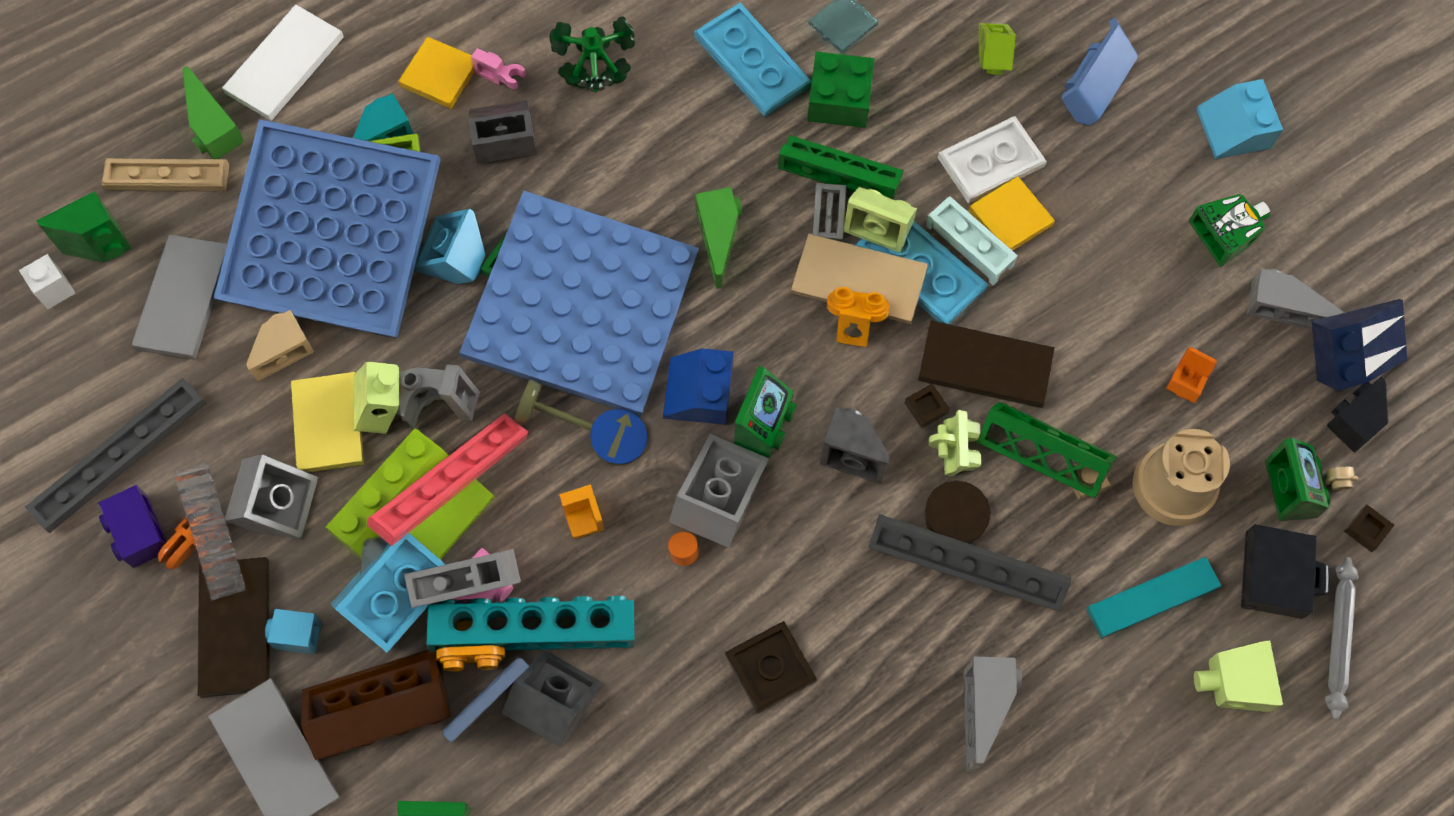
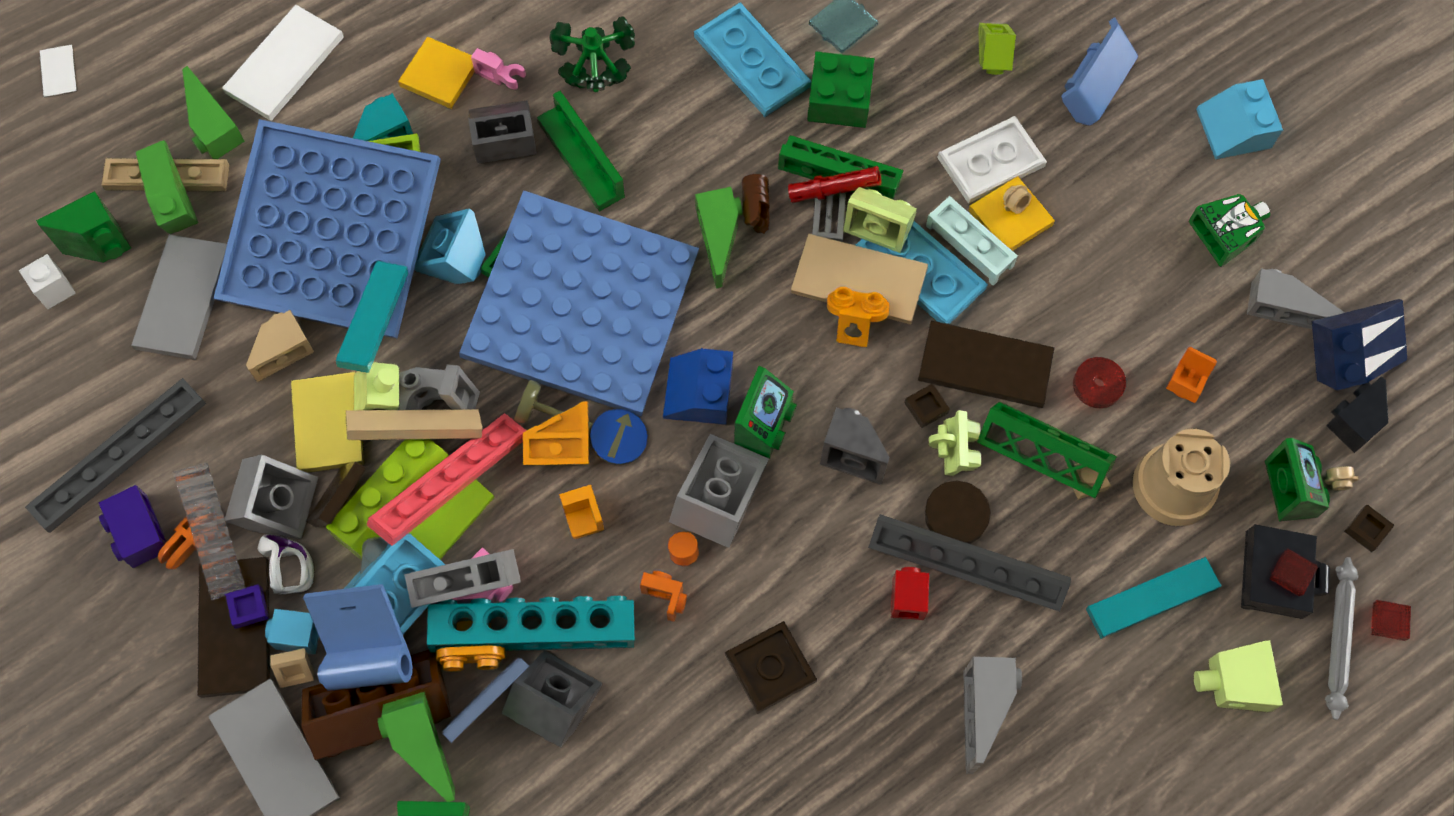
none -> white sticker [40,45,77,97]
none -> bright green slope [136,140,199,235]
none -> dark purple plate [225,584,269,629]
none -> white piece [258,534,314,594]
none -> tan plate [270,648,314,688]
none -> medium blue door [303,584,413,691]
none -> dark brown tile [306,461,365,528]
none -> teal tile [335,261,408,373]
none -> tan tile [346,409,482,440]
none -> bright green slope [378,692,455,802]
none -> light orange wing [523,401,589,465]
none -> green fence [537,90,625,212]
none -> orange bracket [640,571,688,622]
none -> reddish brown hinge [742,174,770,234]
none -> red pin [788,166,882,203]
none -> red brick [891,567,929,620]
none -> tan plate [1003,185,1032,214]
none -> clear red piece [1073,357,1126,408]
none -> clear red tile [1270,549,1318,597]
none -> clear red tile [1371,600,1411,641]

